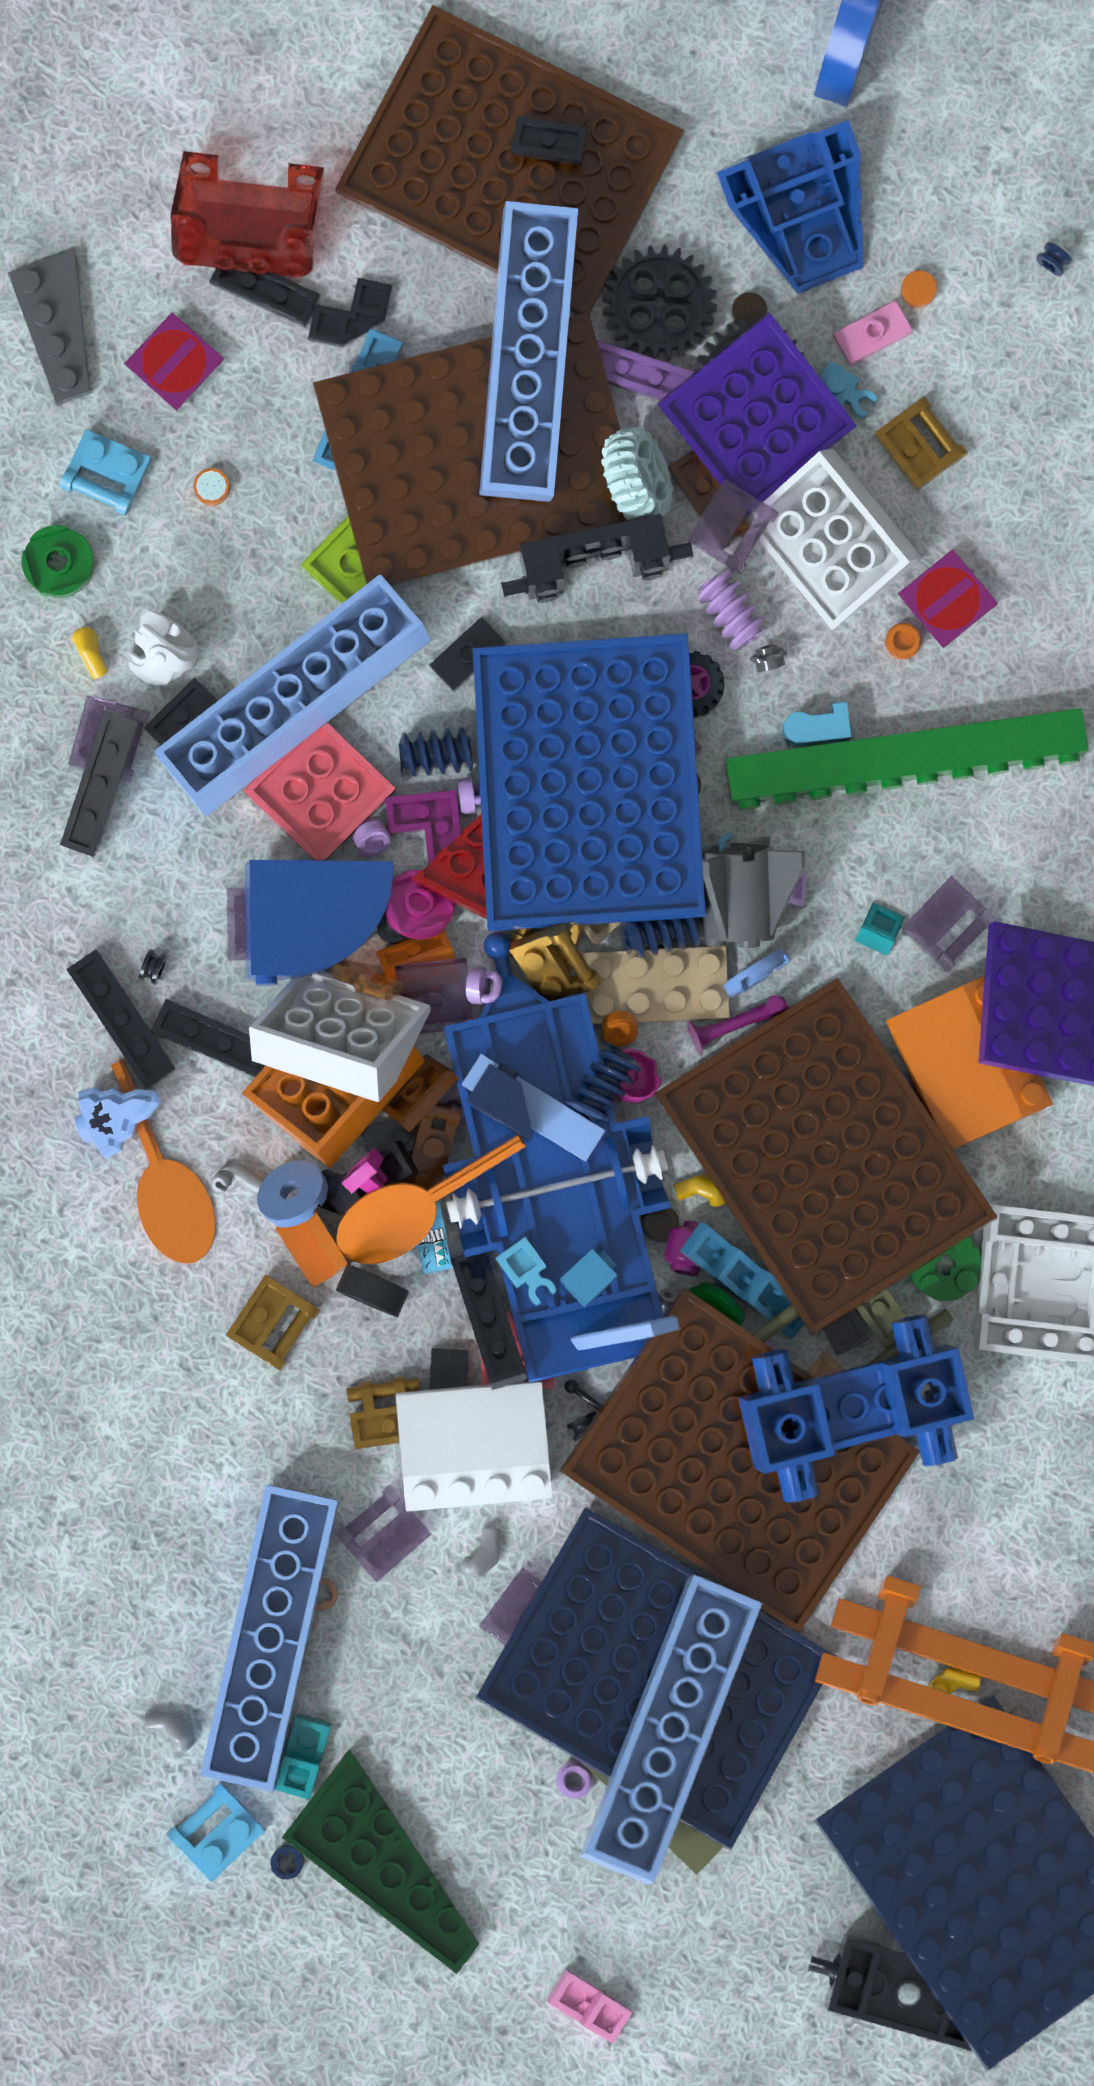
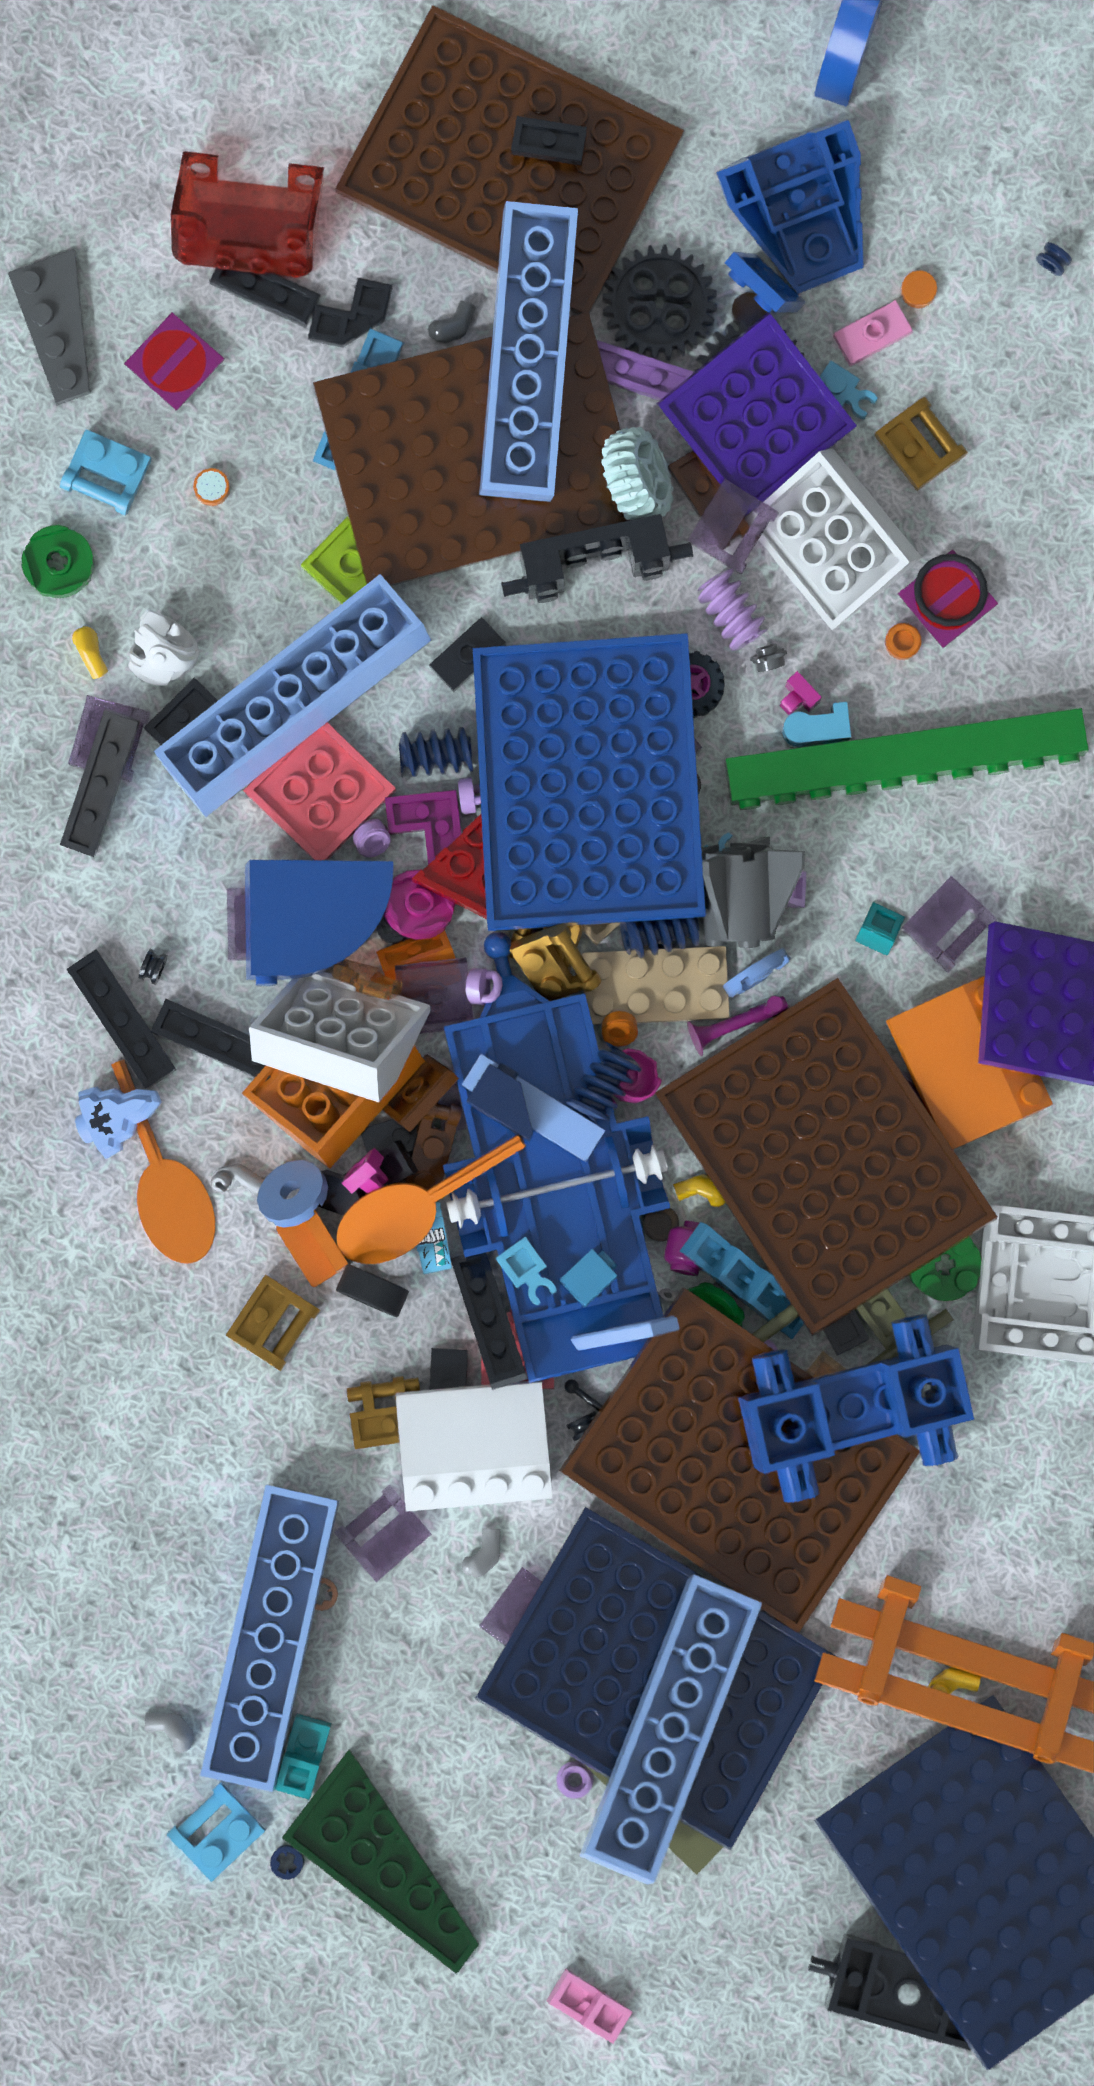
none -> dark grey arm [428,301,476,343]
none -> blue plate [724,252,806,313]
none -> dark pink tile [779,671,822,715]
none -> black piece [914,554,988,626]

